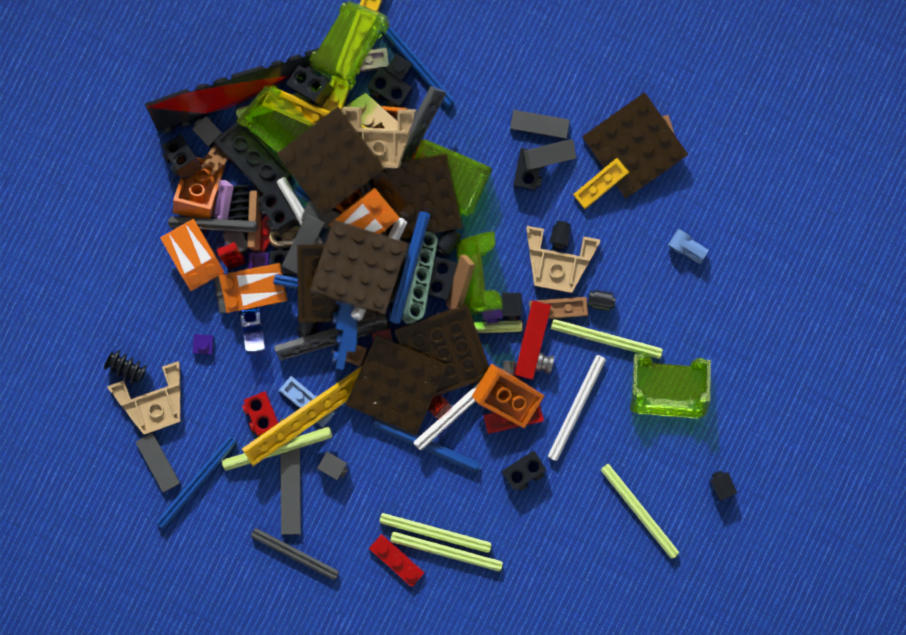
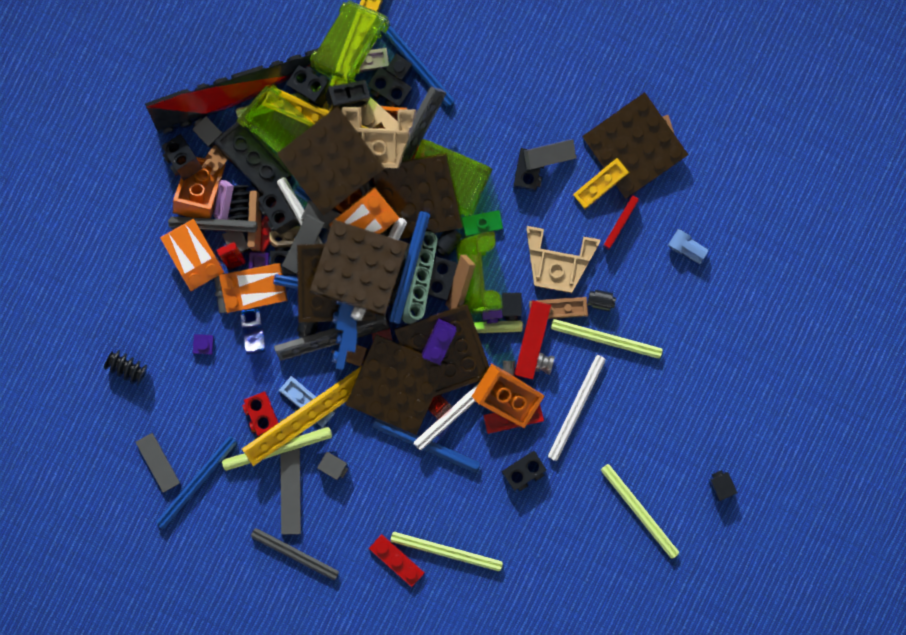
tan wing [107,361,181,435] -> none
yellowish green axle [379,513,491,553] -> none
dark grey tile [510,110,570,139] -> none
black brick [549,221,572,250] -> none
clear neon green windscreen [630,353,711,418] -> none
none -> black brick [325,80,370,112]
none -> dark purple brick [422,318,456,365]
none -> green plate [462,210,503,237]
none -> red tile [603,196,639,249]

